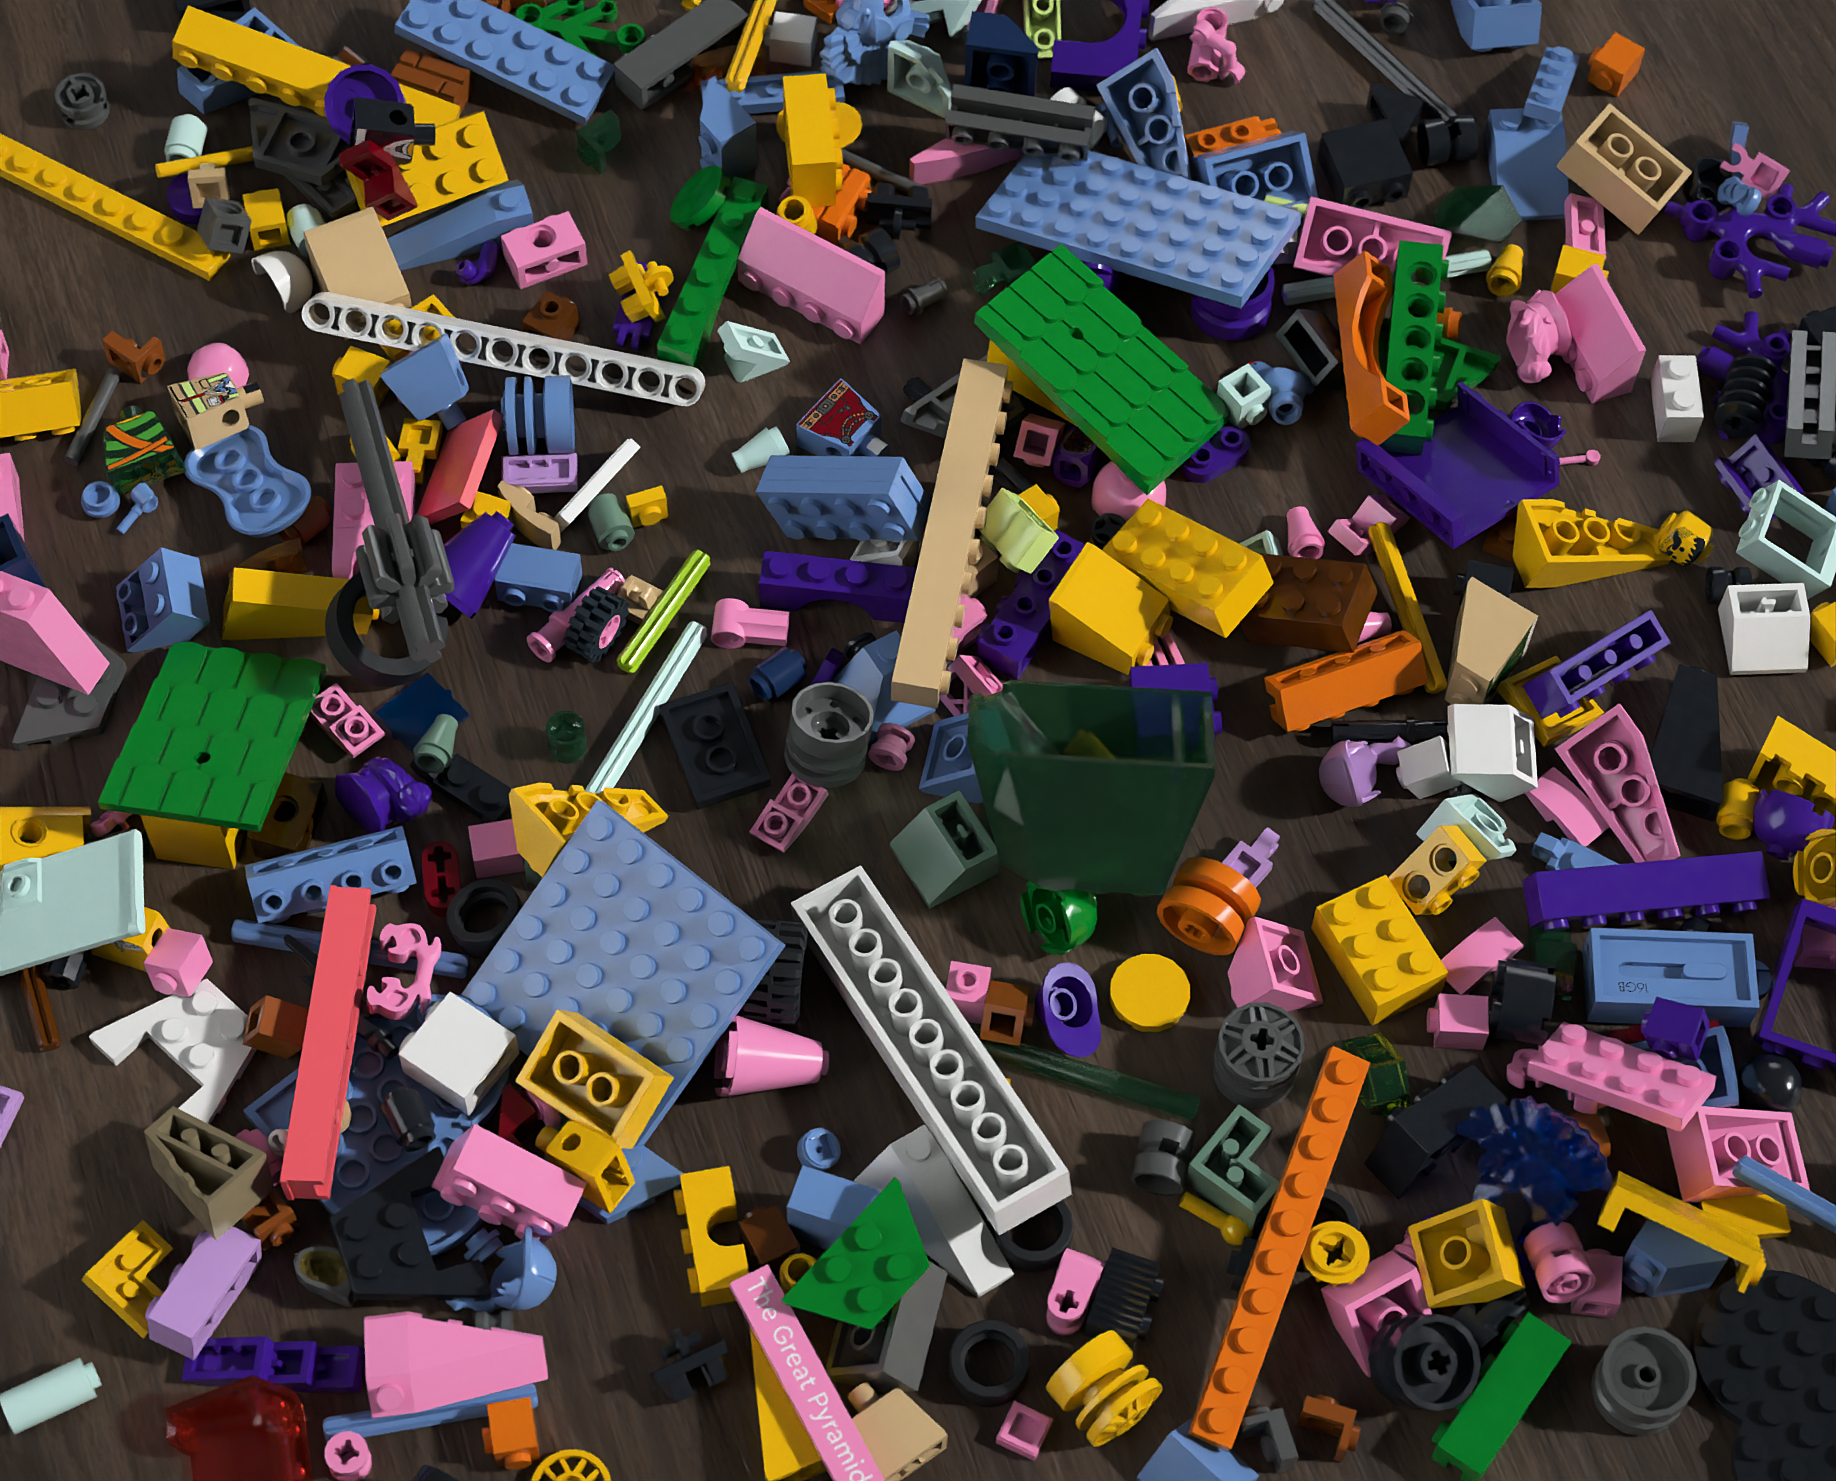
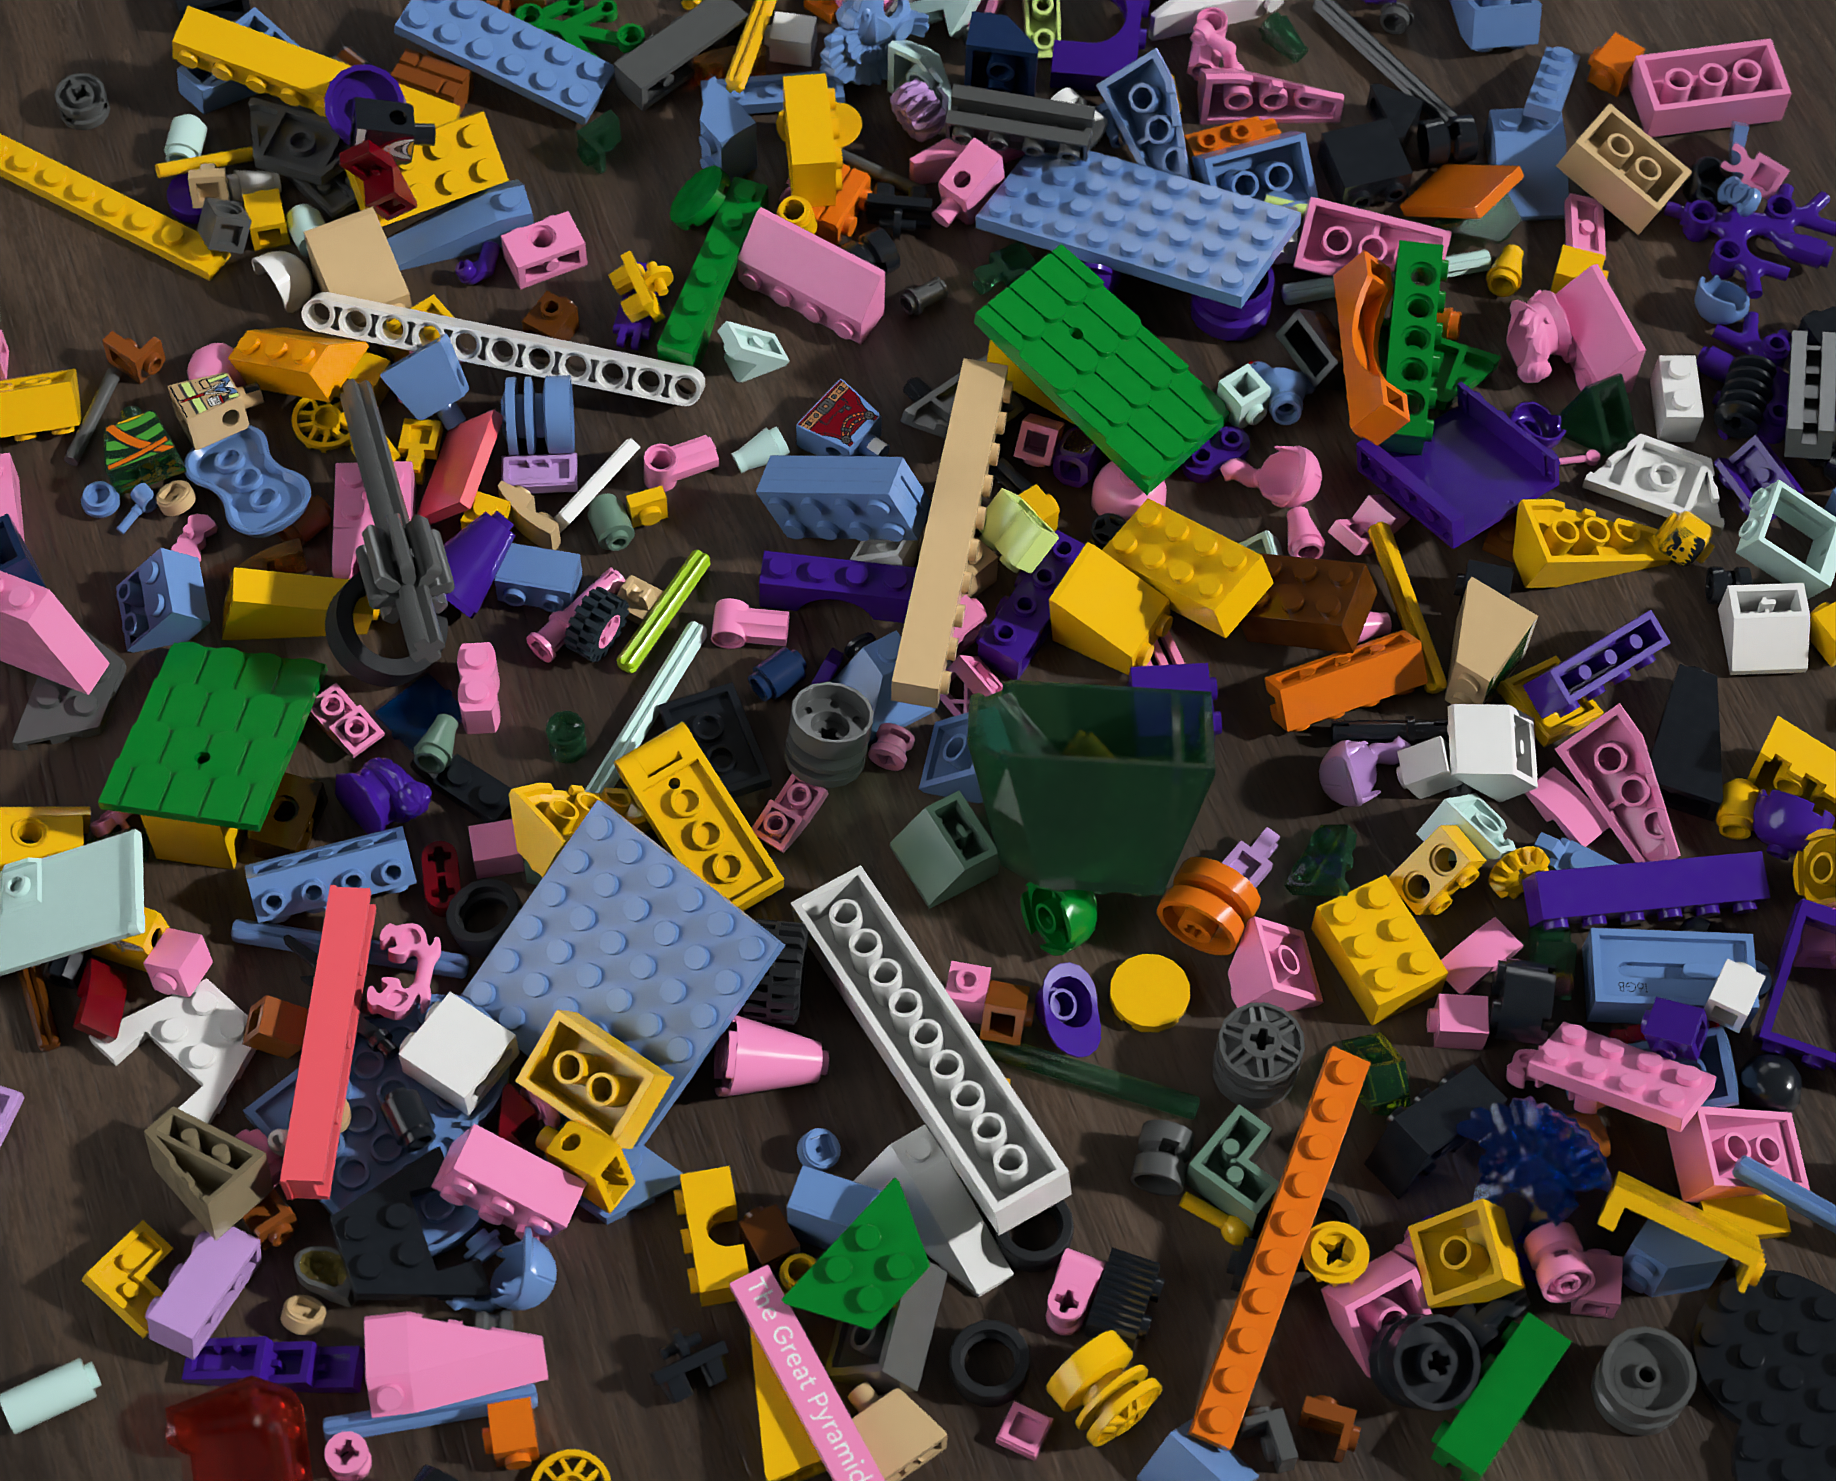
none -> dark red slope [73,958,127,1044]
none -> tan tile [156,480,196,516]
none -> bright pink piece [171,514,217,562]
none -> white cone [226,170,281,206]
none -> light orange slope [228,327,369,403]
none -> tan tile [281,1295,326,1335]
none -> yellow wheel [291,390,351,453]
none -> bright pink brick [457,642,501,734]
none -> yellow hinge [613,722,784,911]
none -> bright pink piece [643,435,719,492]
none -> lavender gear [890,78,946,142]
none -> bright pink torso [932,137,1005,227]
none -> bright pink wedge [1197,67,1344,125]
none -> bright pink piece [1220,445,1322,509]
none -> clear green cone [1258,12,1309,64]
none -> clear green wing [1284,824,1357,896]
none -> orange tile [1400,164,1524,219]
none -> yellow gear [1489,846,1550,899]
none -> clear green slope [1559,373,1637,456]
none -> white wing [1582,433,1725,536]
none -> bright pink brick [1628,39,1792,137]
none -> medium blue hair [1694,275,1750,325]
none -> white brick [1703,959,1766,1033]

